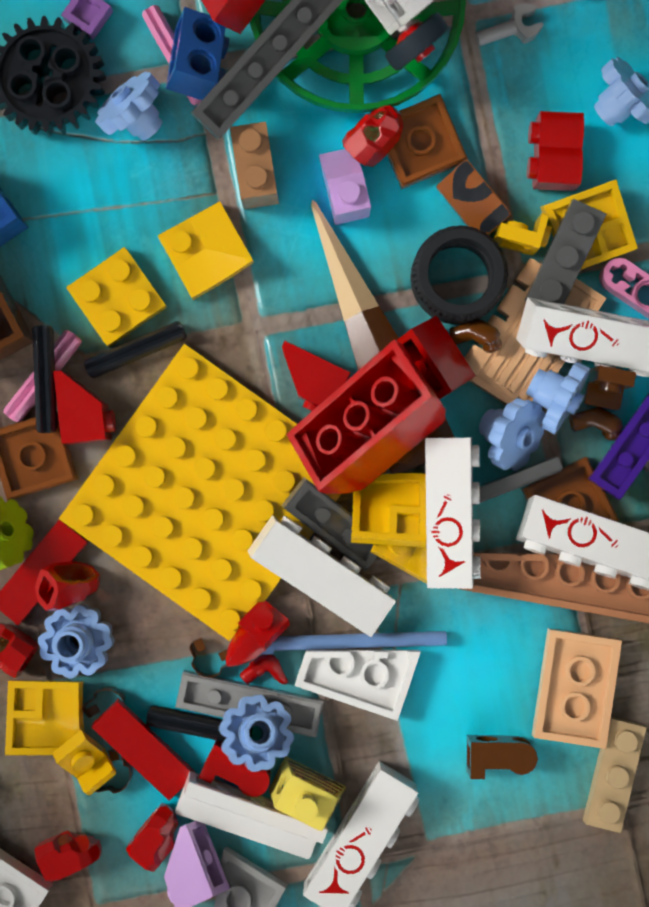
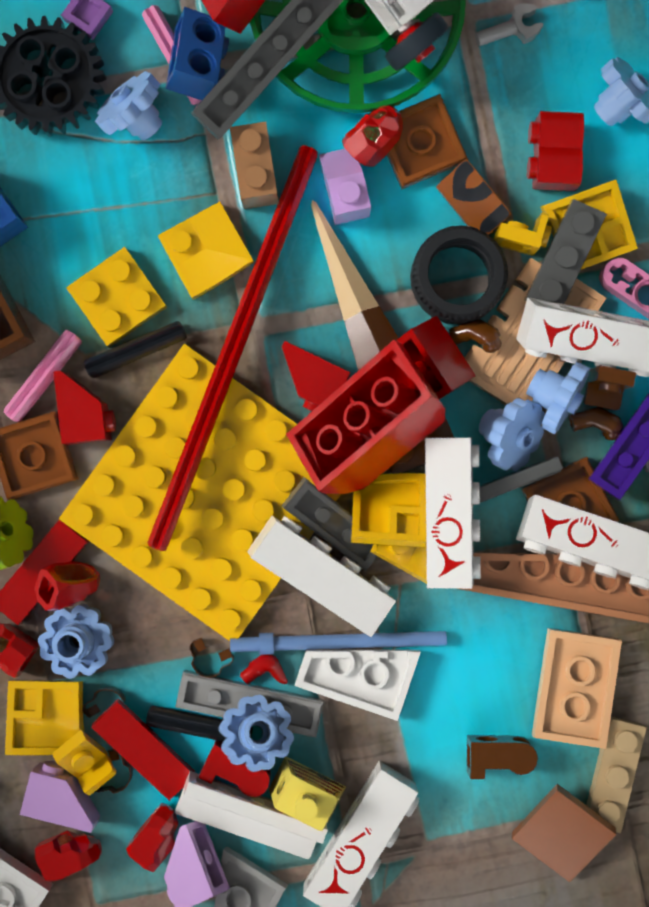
black axle [32,325,57,433] -> none
red plate [226,601,290,667] -> none
none -> lavender slope [20,761,100,833]
none -> red axle [147,145,318,551]
none -> dark orange tile [512,784,617,882]

